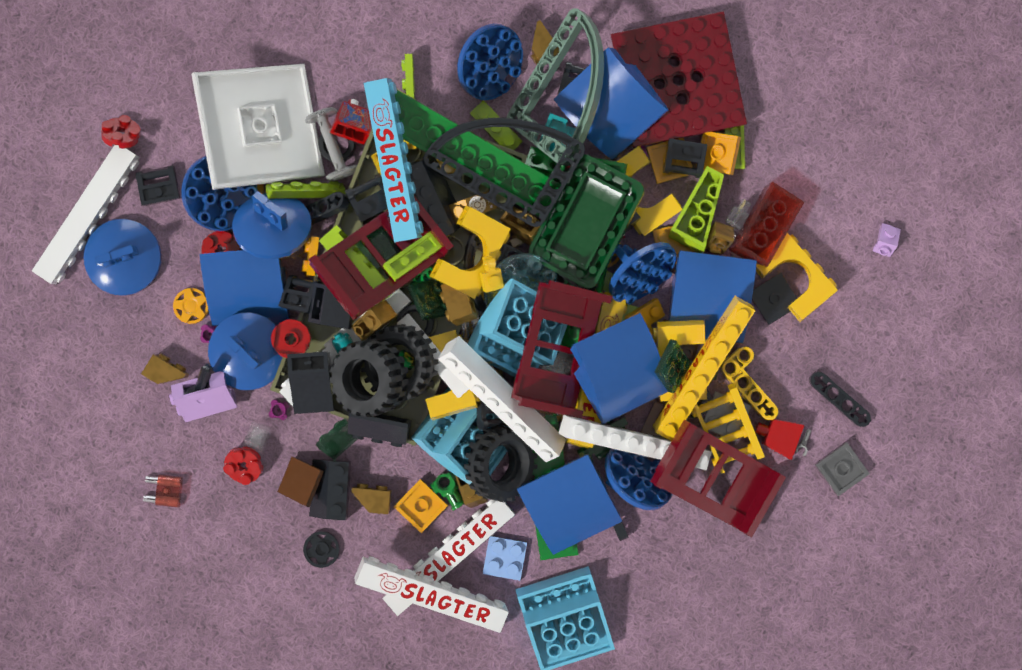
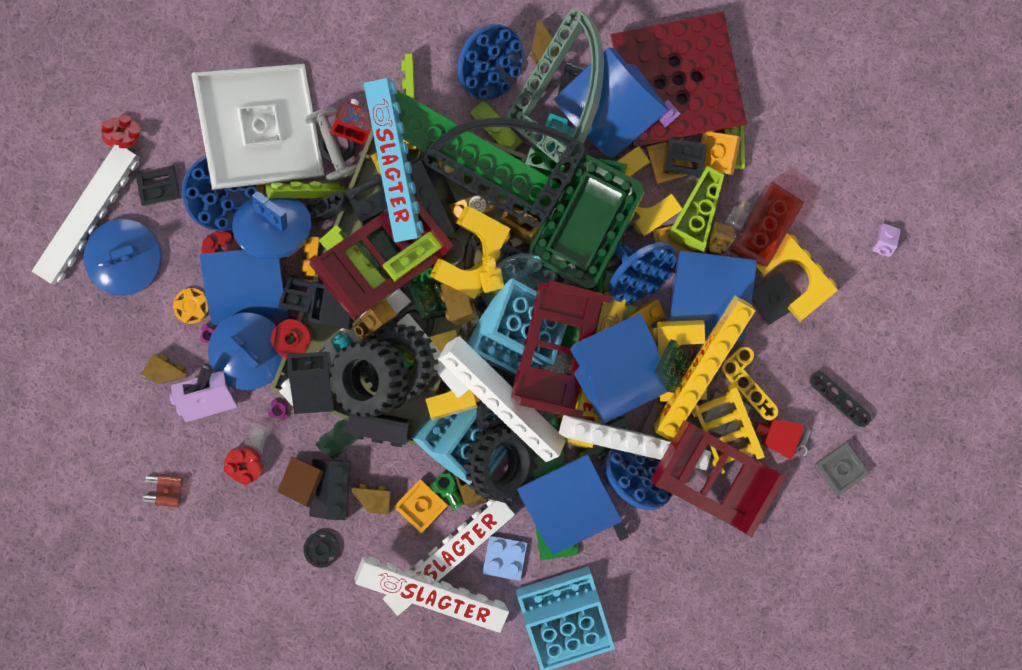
none -> medium lavender plate [658,100,680,128]

